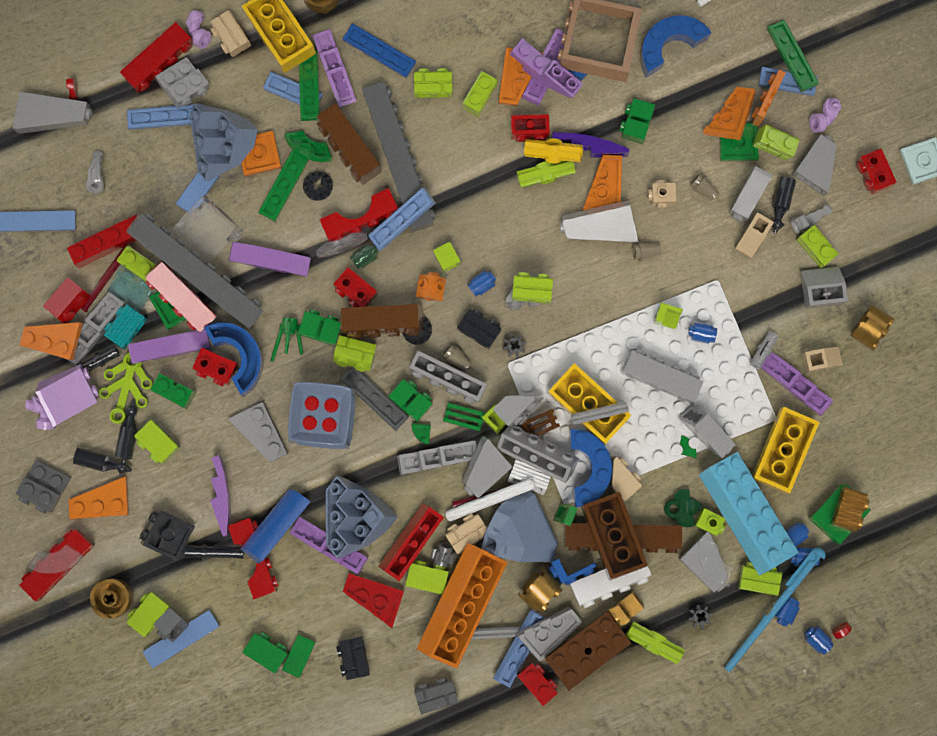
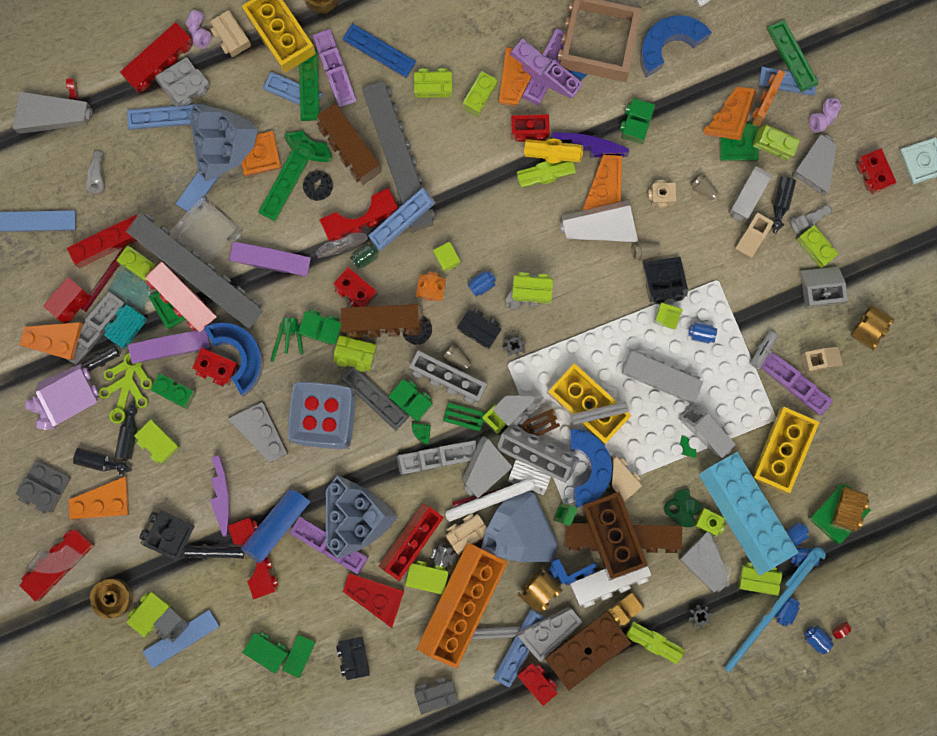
none -> black plate [643,257,688,304]

